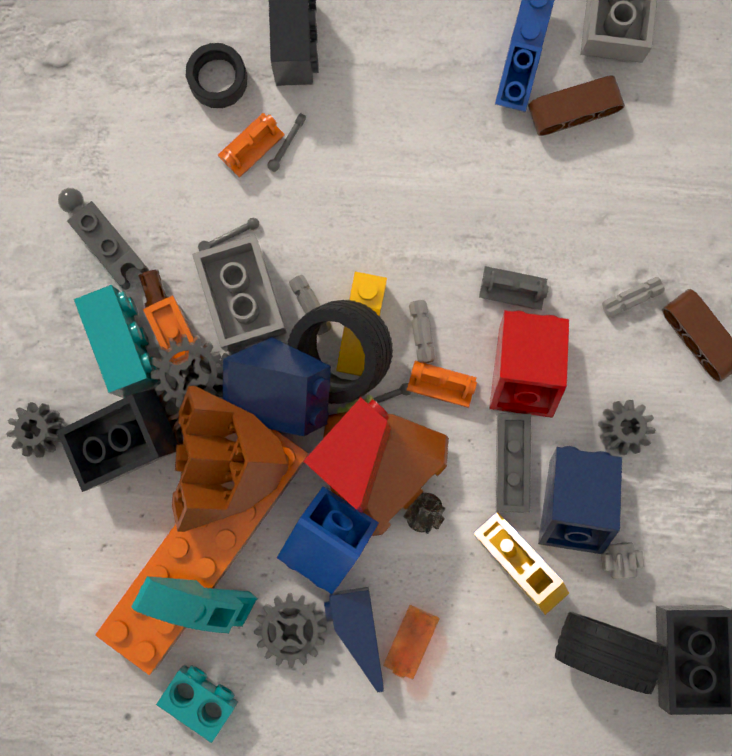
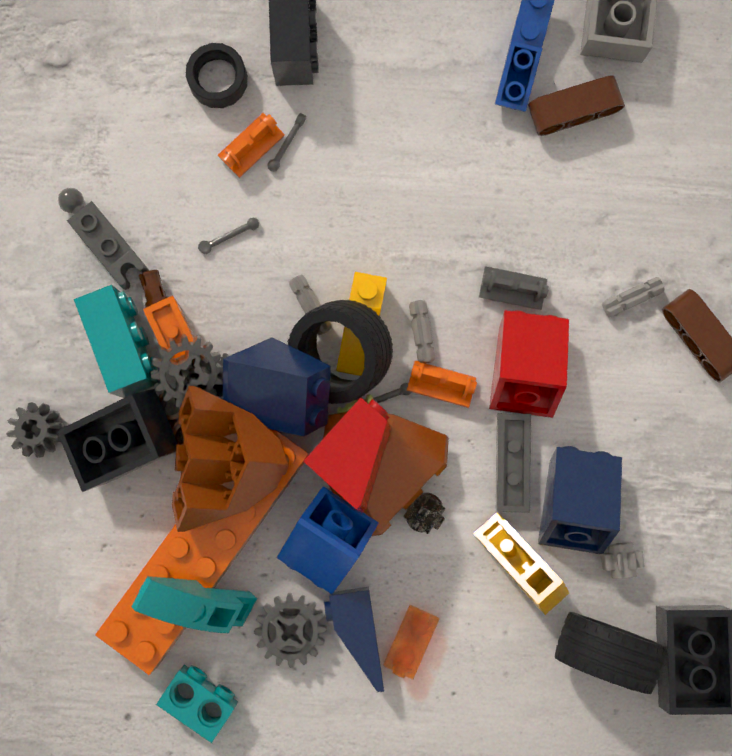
light grey brick [192,235,287,352] -> none
dark grey gear [598,400,656,455] -> none

